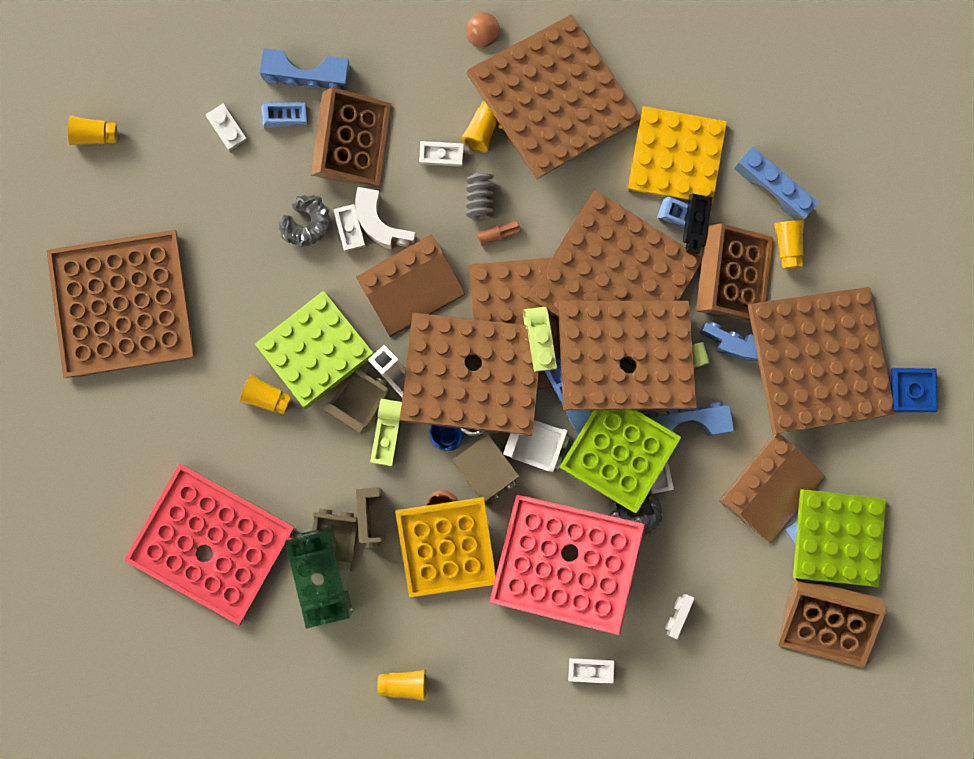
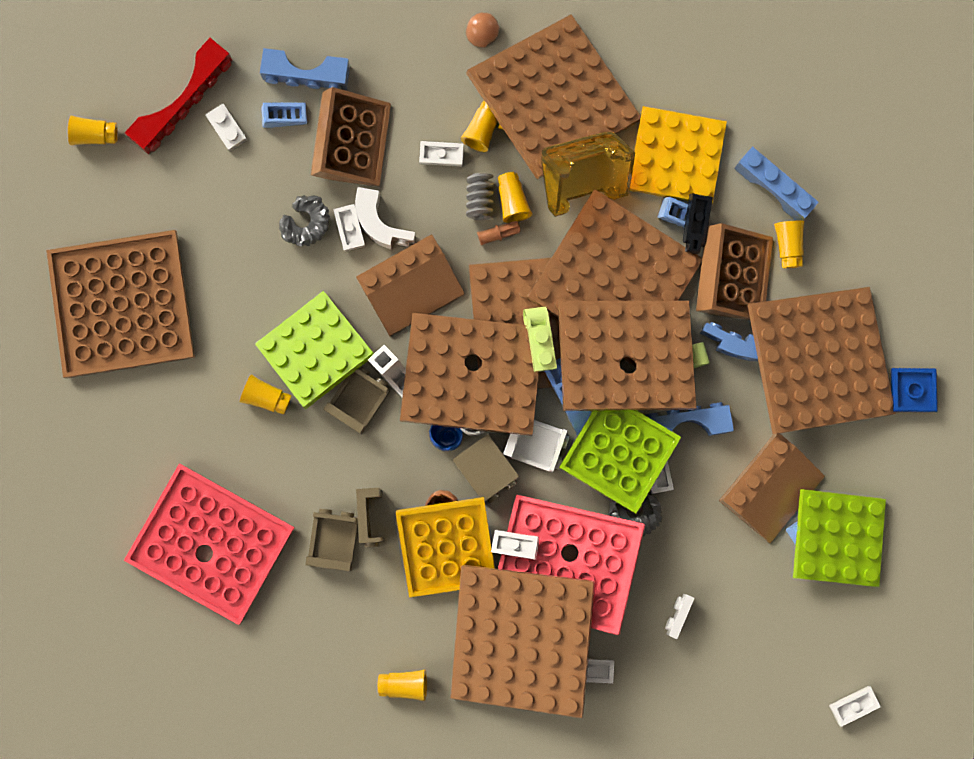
clear green plate [285,526,353,629] -> none
yellowish green plate [370,398,402,466] -> none
medium nougat slope [778,578,886,668] -> none
none -> red arch [125,37,233,155]
none -> medium nougat plate [451,565,595,718]
none -> white plate [491,530,540,560]
none -> yellow plant [498,172,532,223]
none -> clear yellow windscreen [541,132,635,217]
none -> white plate [829,686,881,727]

